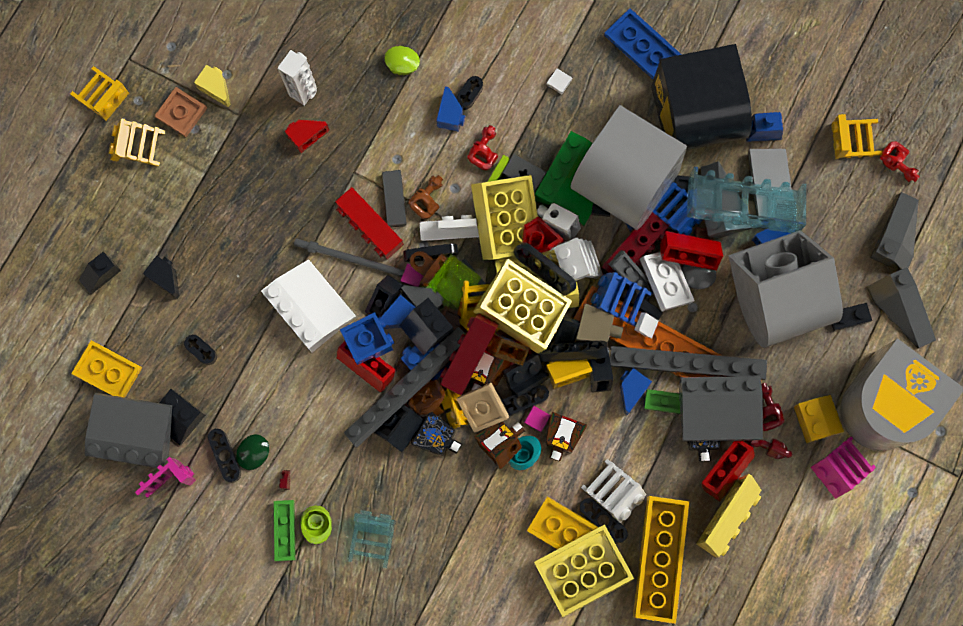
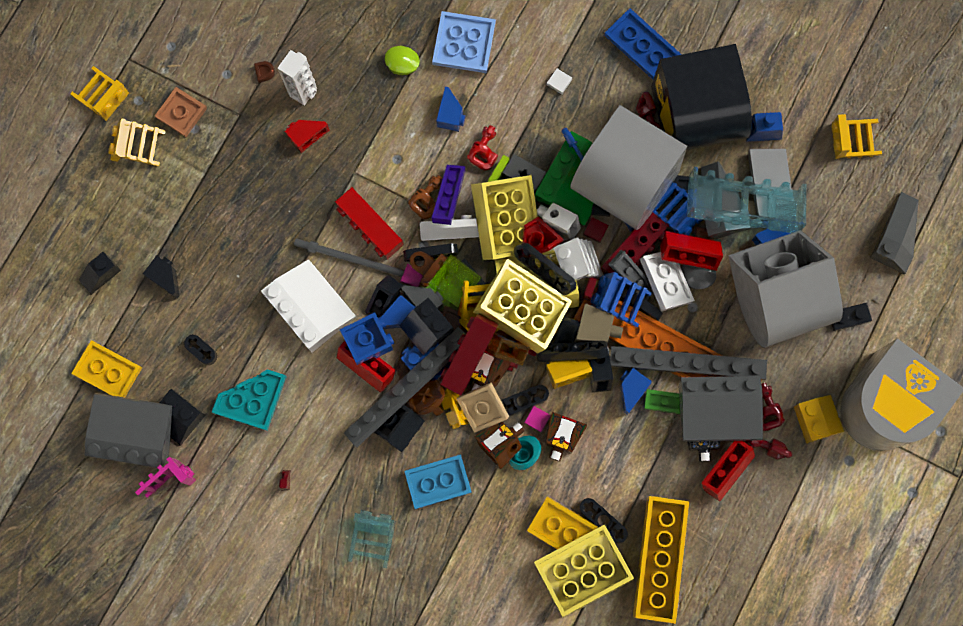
light yellow slope [194,65,231,107] -> none
black beam [208,429,241,483] -> none
dark green hat [236,434,269,470] -> none
bright green plate [274,500,296,561] -> none
lime hat [300,505,332,544] -> none
dark grey tile [382,170,407,227] -> none
torso [412,412,462,456] -> none
black beam [457,76,483,110] -> none
black bracket [502,352,550,396] -> none
white plate [581,459,646,523] -> none
white tile [634,312,659,338] -> none
light yellow slope [696,474,762,558] -> none
dark pink plate [811,436,876,499] -> none
dark grey wedge [866,267,936,348] -> none
red piece [880,141,920,182] -> none
none -> teal plate [212,369,287,431]
none -> copper tile [254,61,275,83]
none -> dark azure plate [404,455,472,509]
none -> light blue plate [432,11,496,73]
none -> dark purple plate [432,165,465,225]
none -> blue piece [561,128,584,161]
none -> dark red tile [583,217,609,243]
none -> dark red tile [583,277,597,301]
none -> dark red piece [636,91,662,130]

